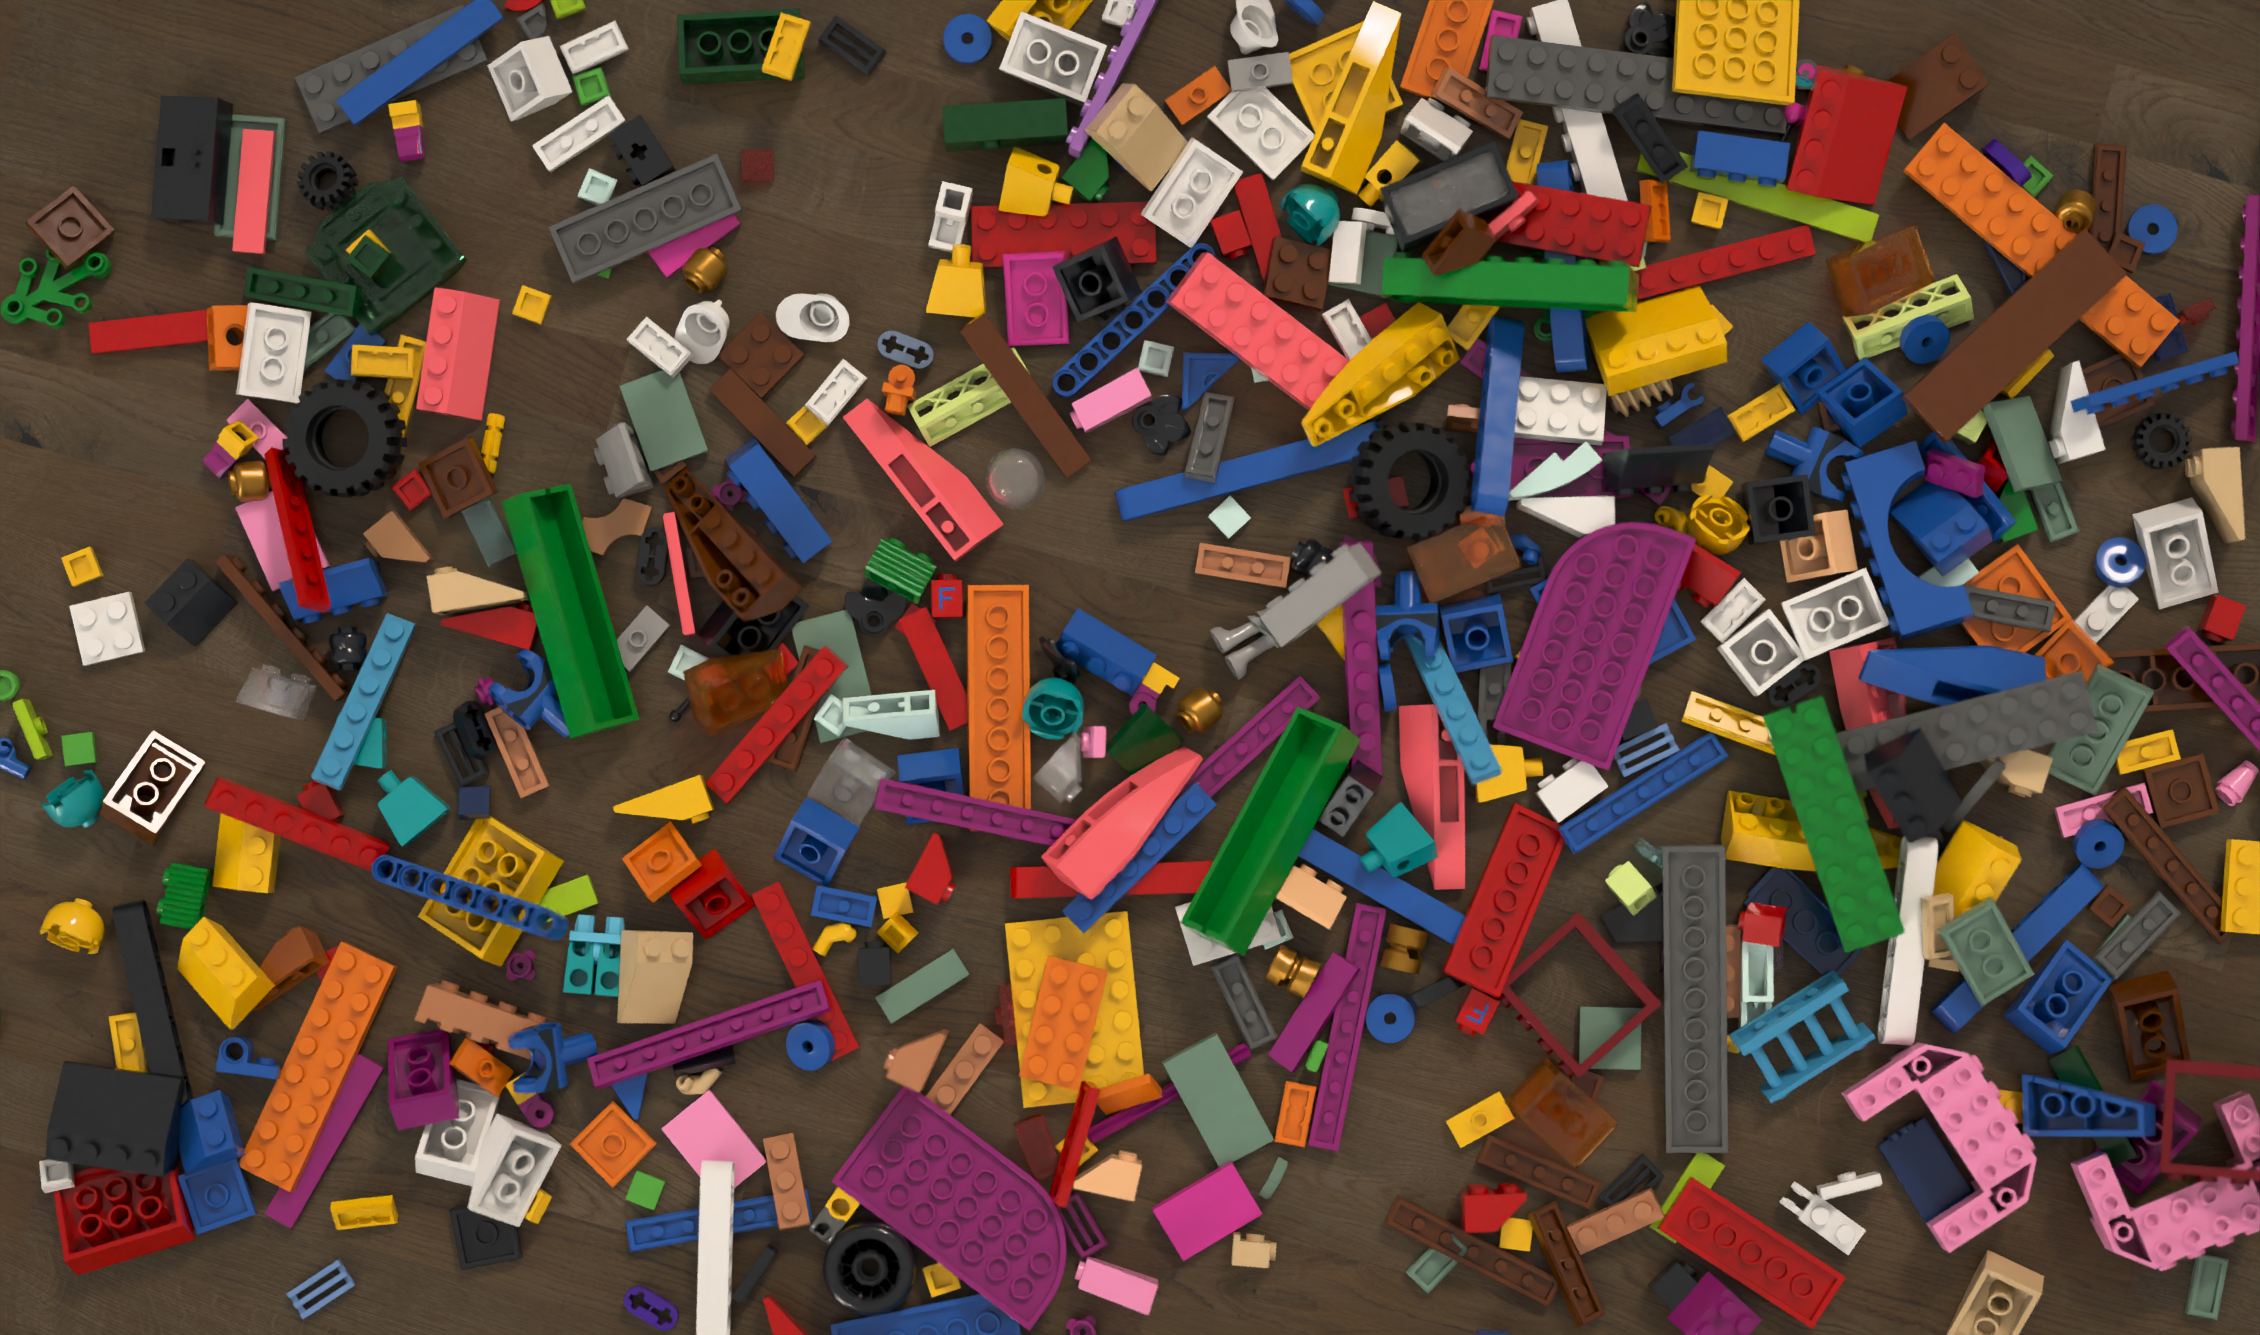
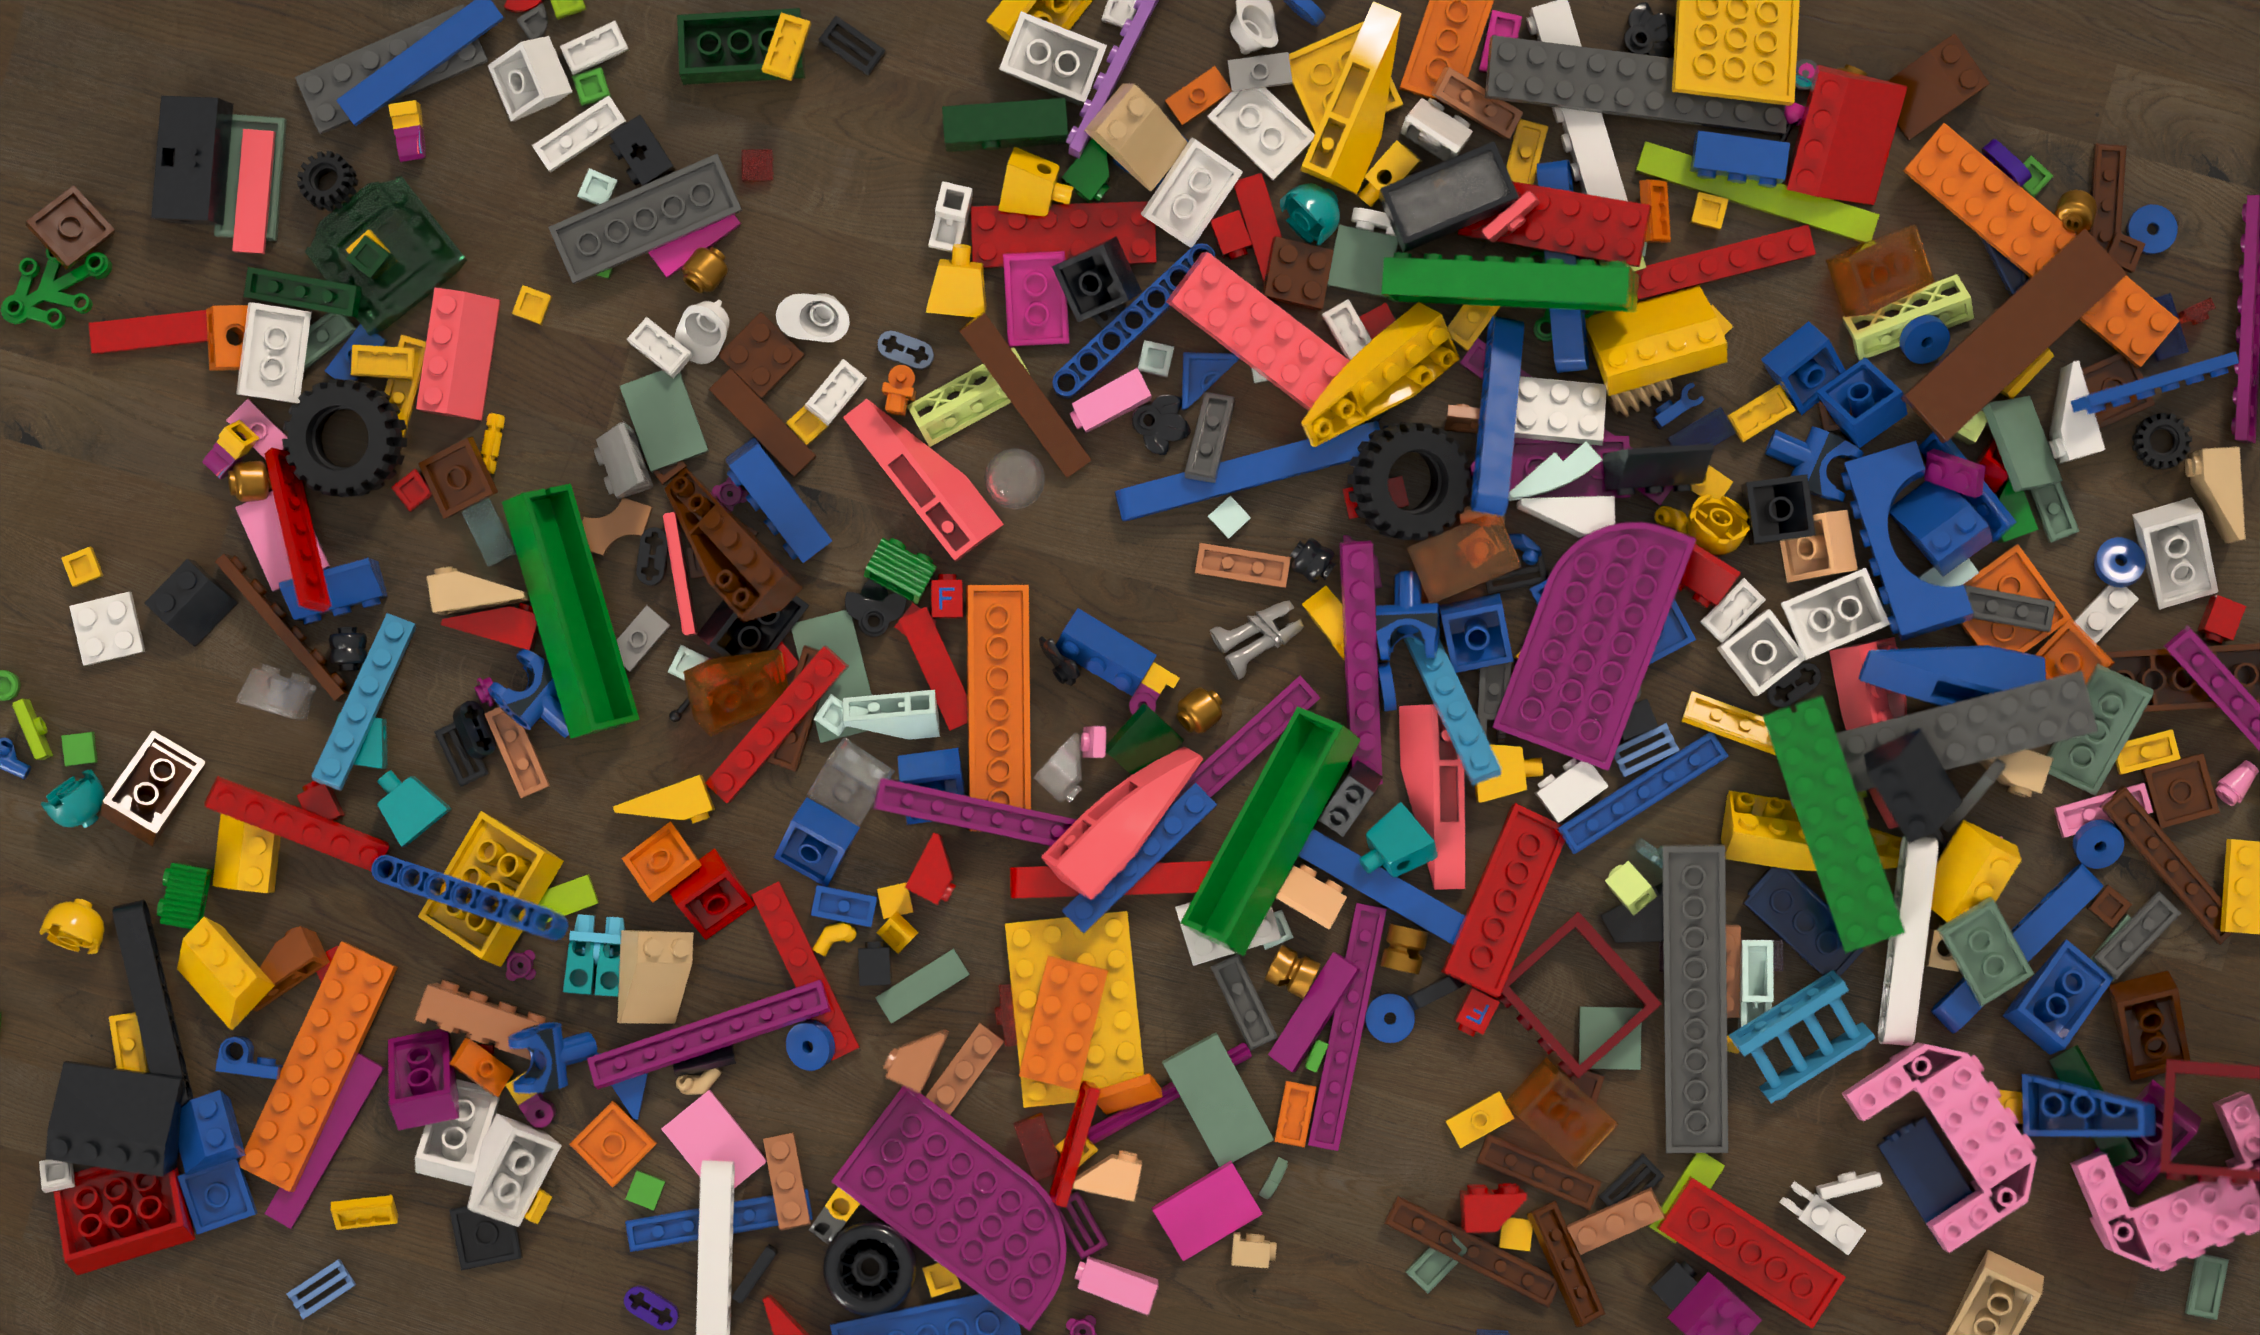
medium nougat slope [363,511,434,564] -> none
dark blue tile [458,786,491,820] -> none
blue piece [943,14,992,65] -> none
teal cylinder [1022,677,1084,740] -> none
light grey brick [1260,543,1381,647] -> none
white tile [1328,221,1367,284] -> none
reddish brown slope [1422,209,1496,276] -> none
black plate [1612,92,1688,184] -> none
red brick [1738,902,1787,947] -> none
tan tile [1921,893,1954,960] -> none

